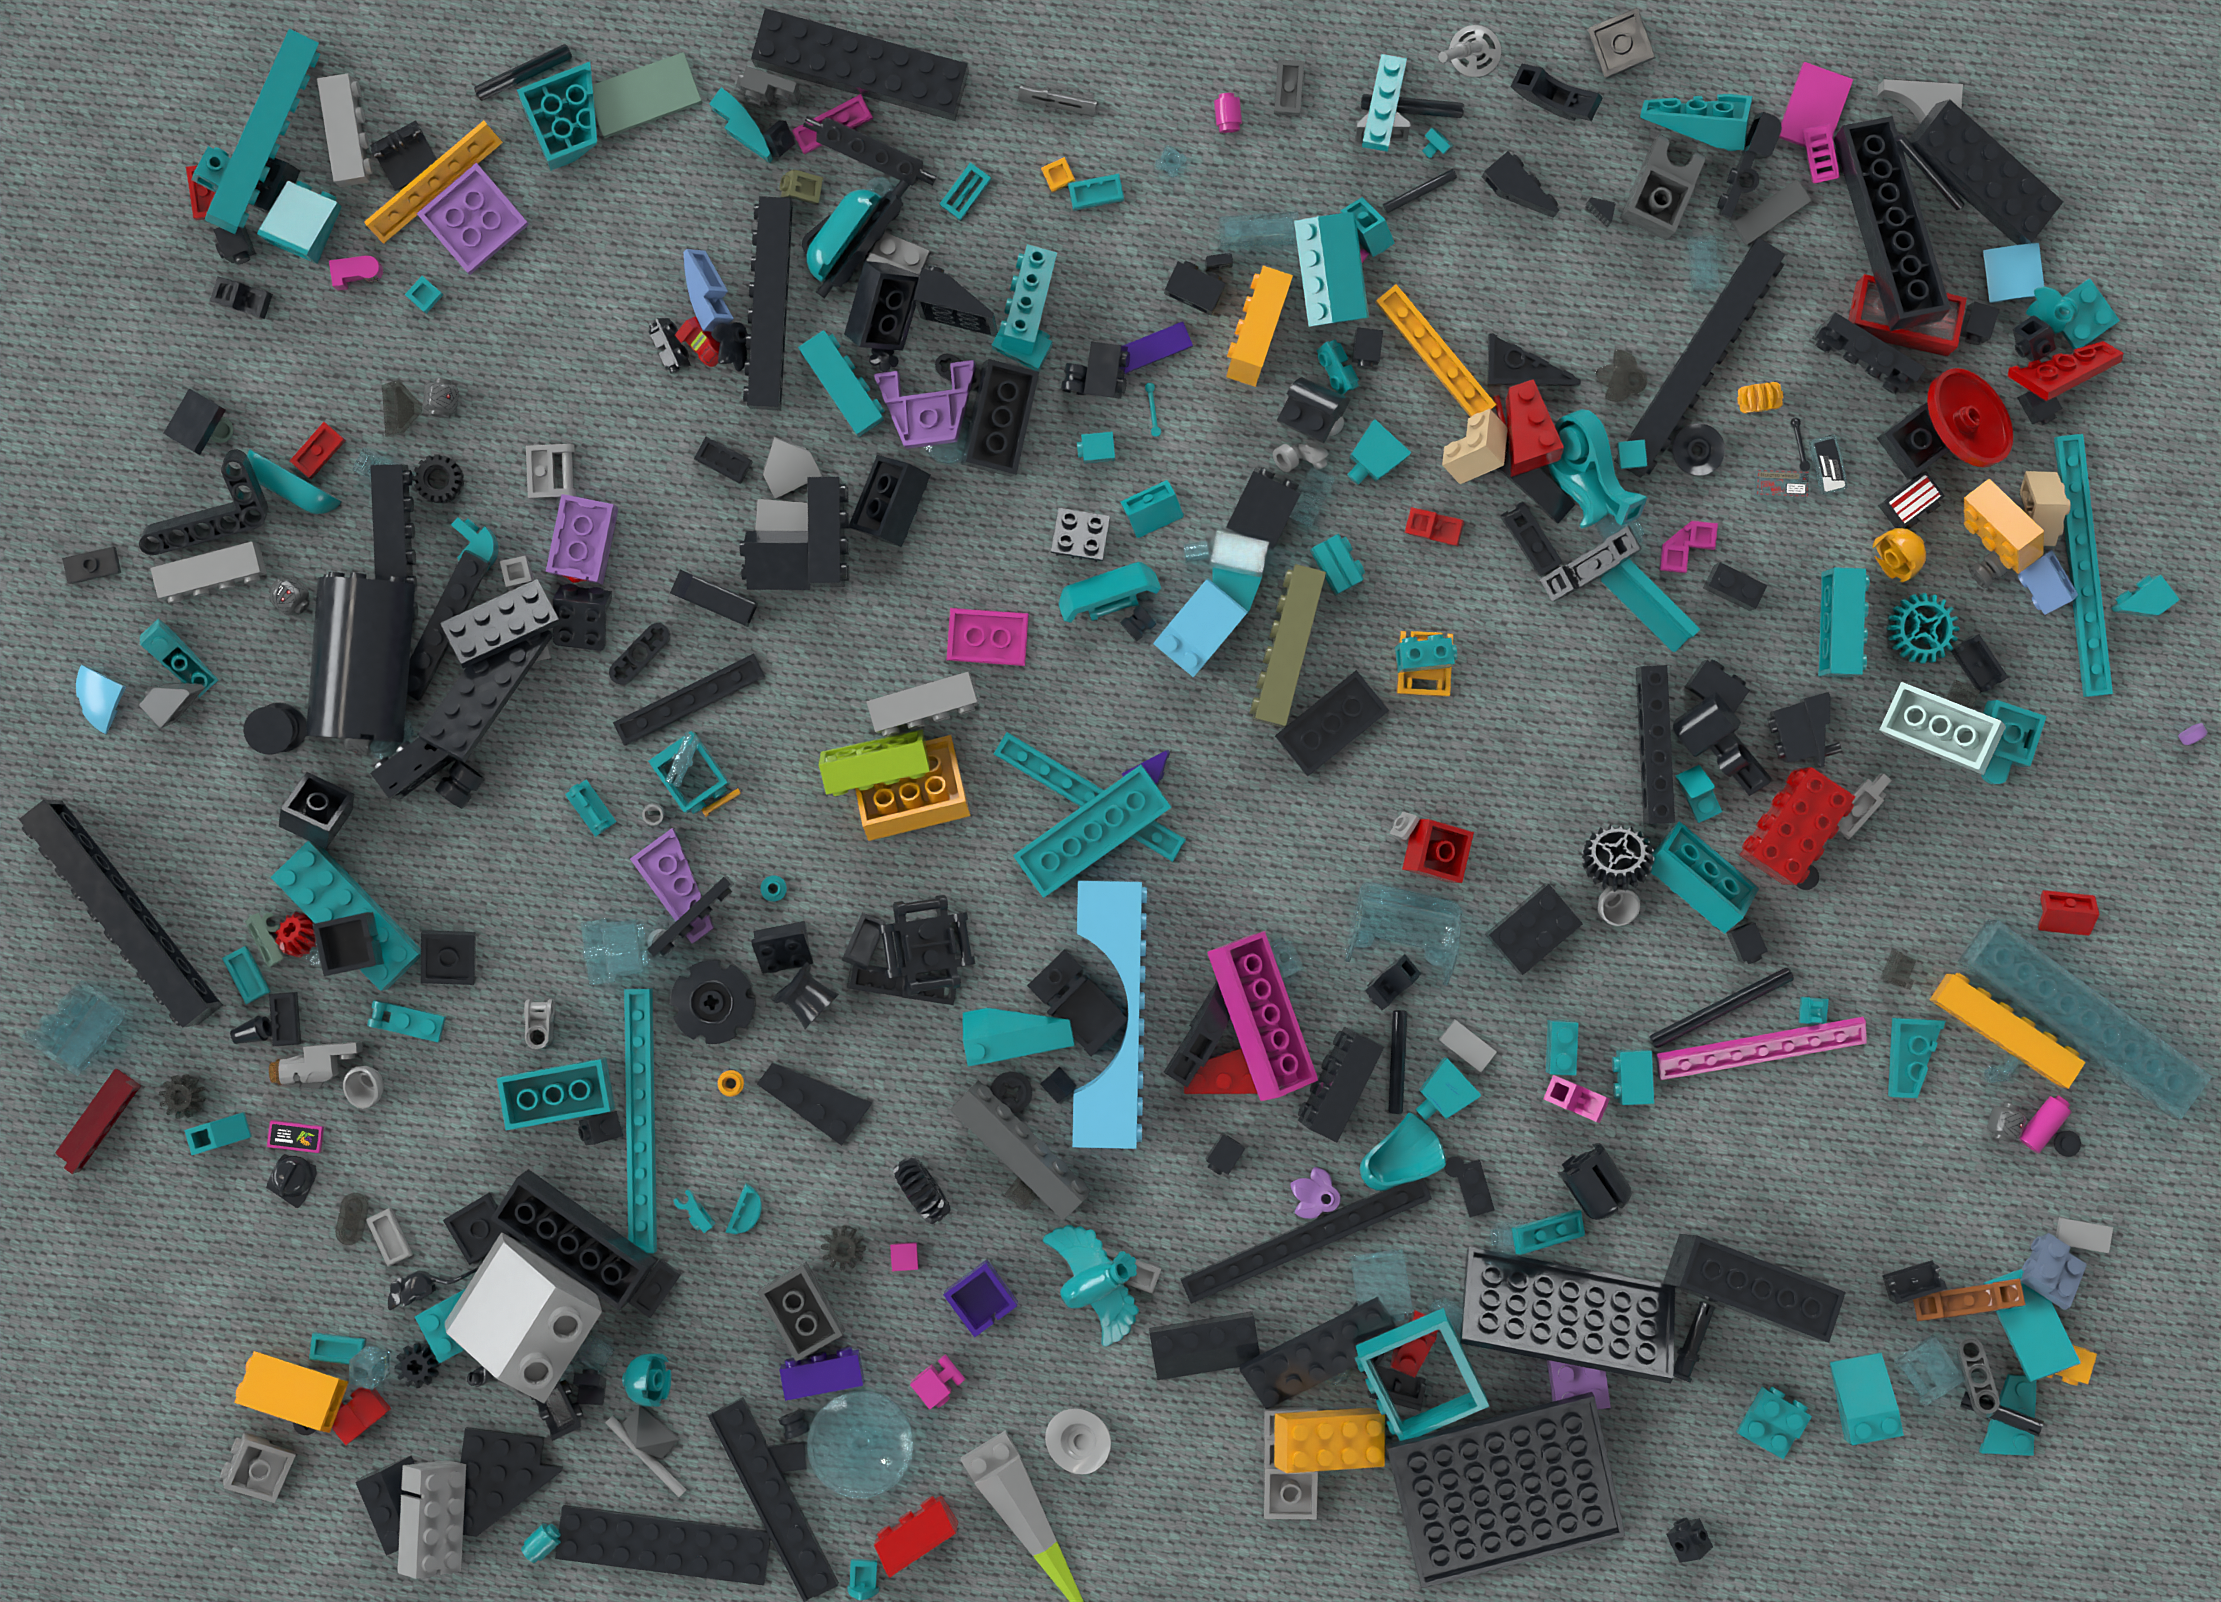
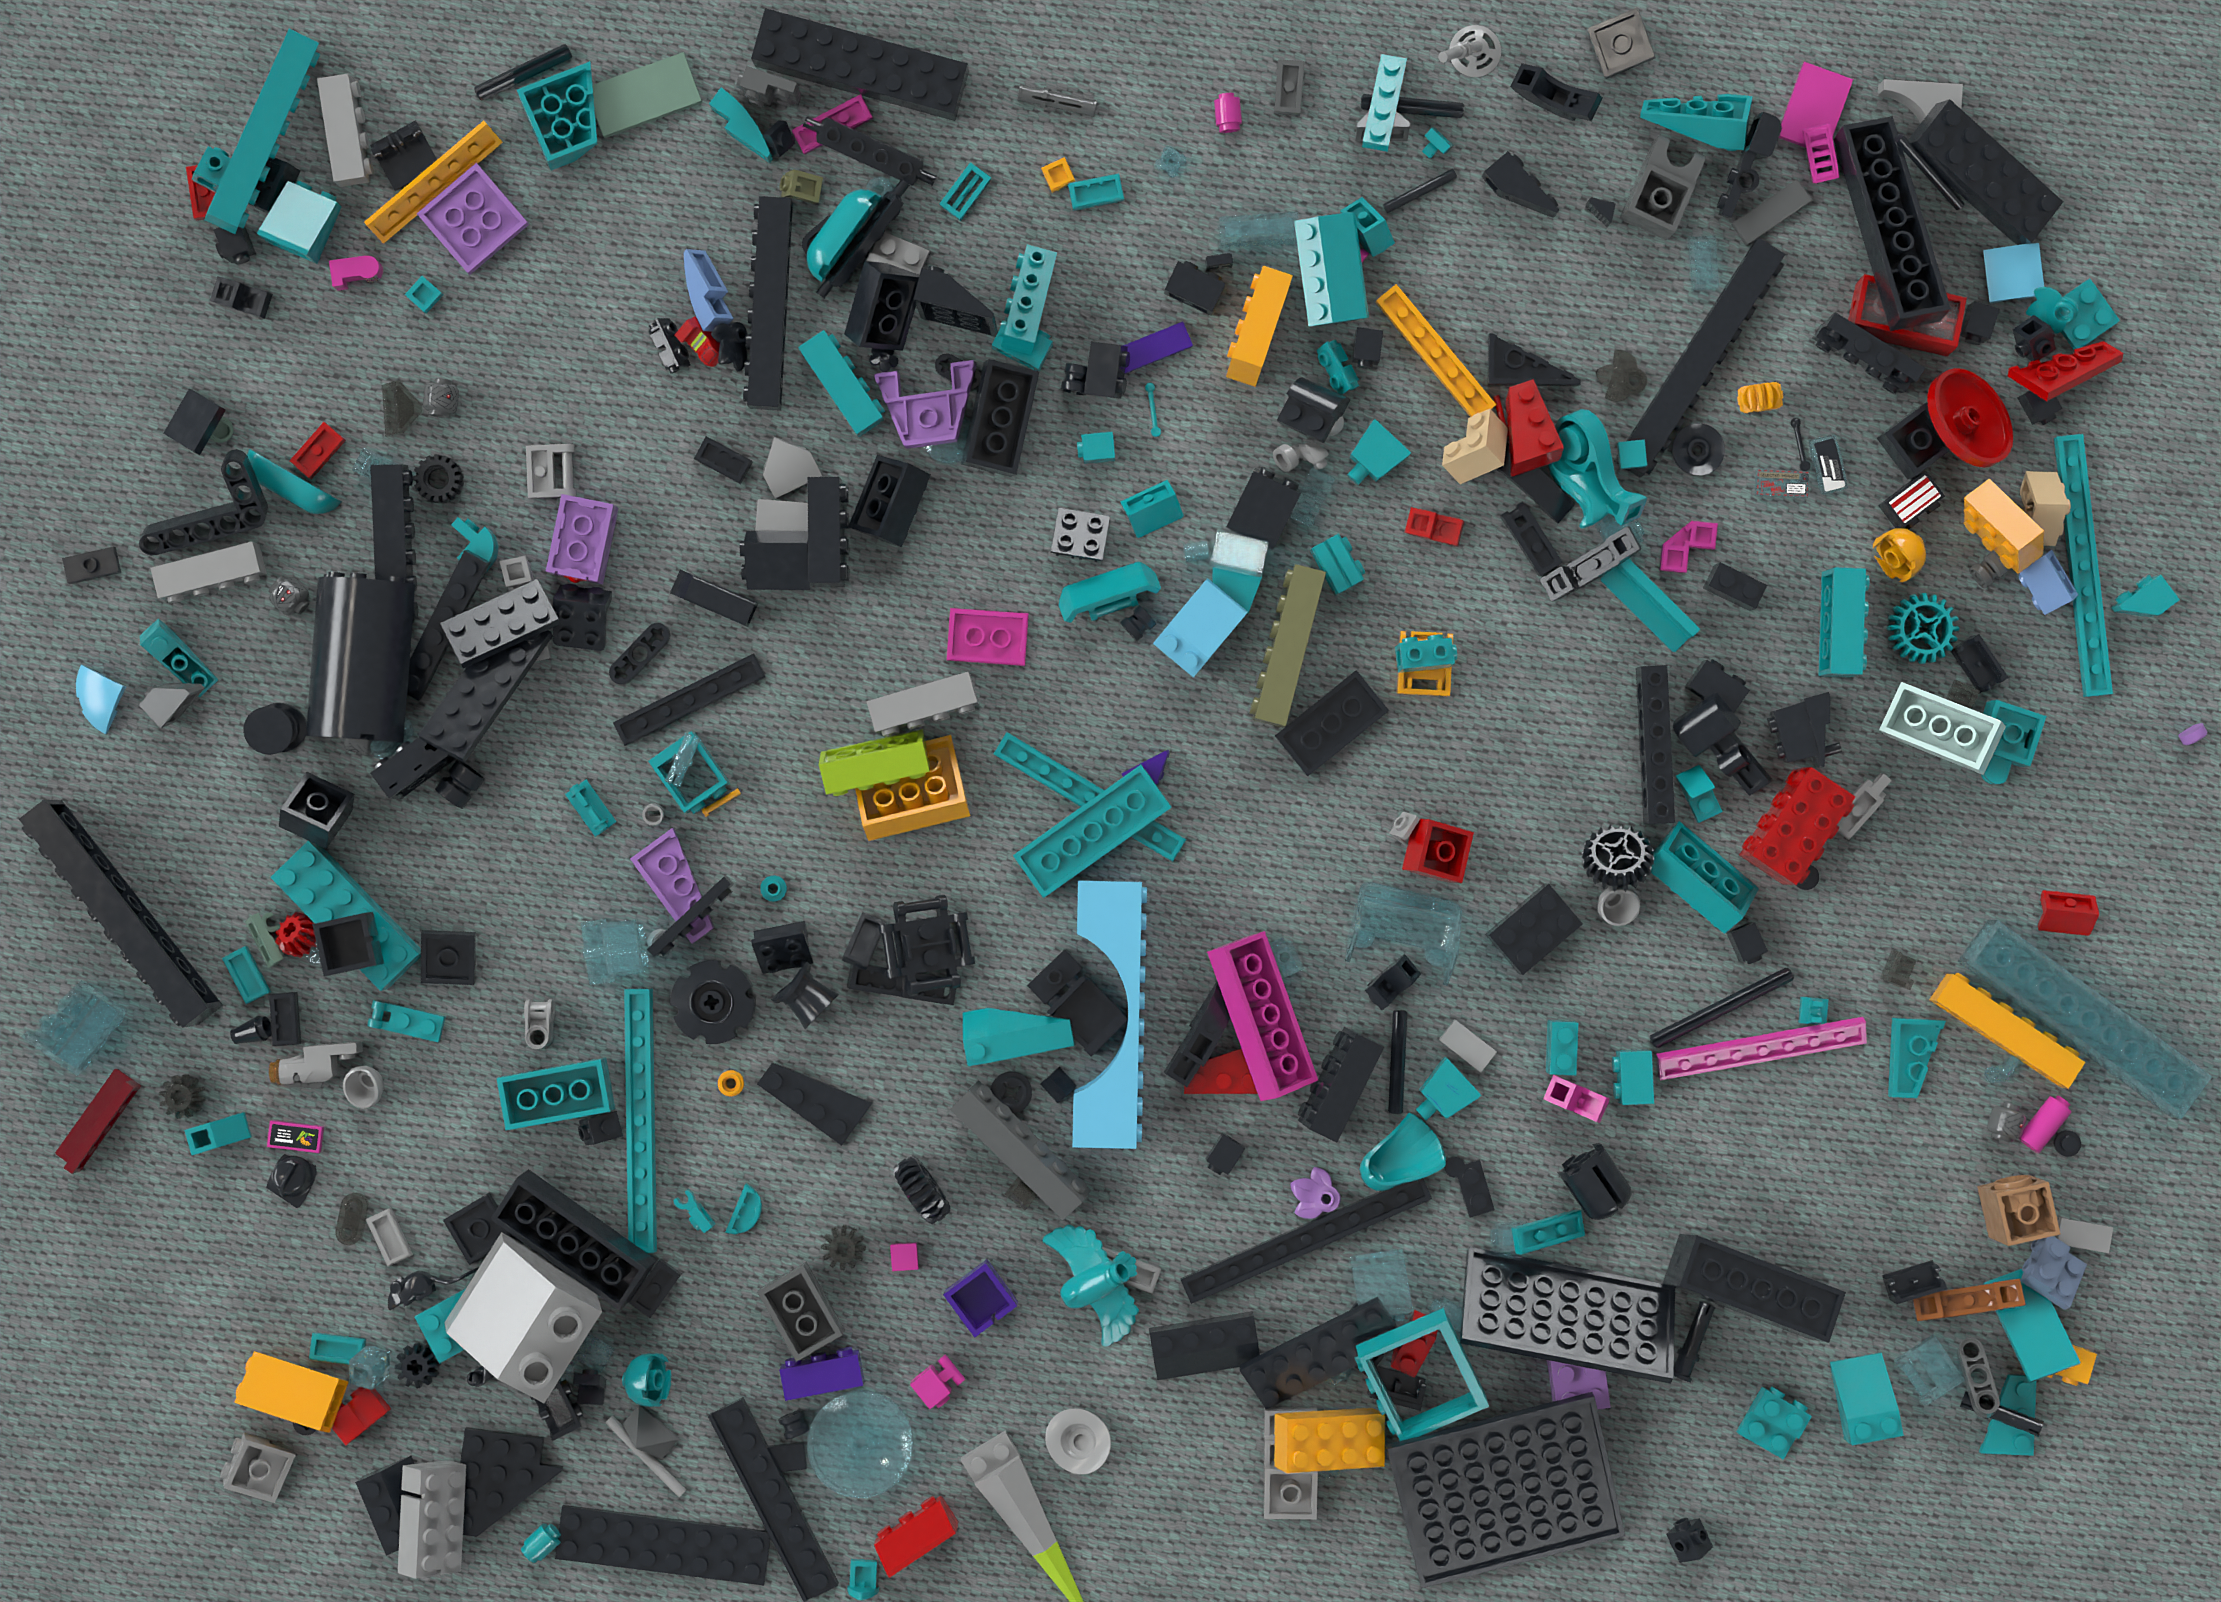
none -> medium nougat brick [1977,1175,2061,1246]

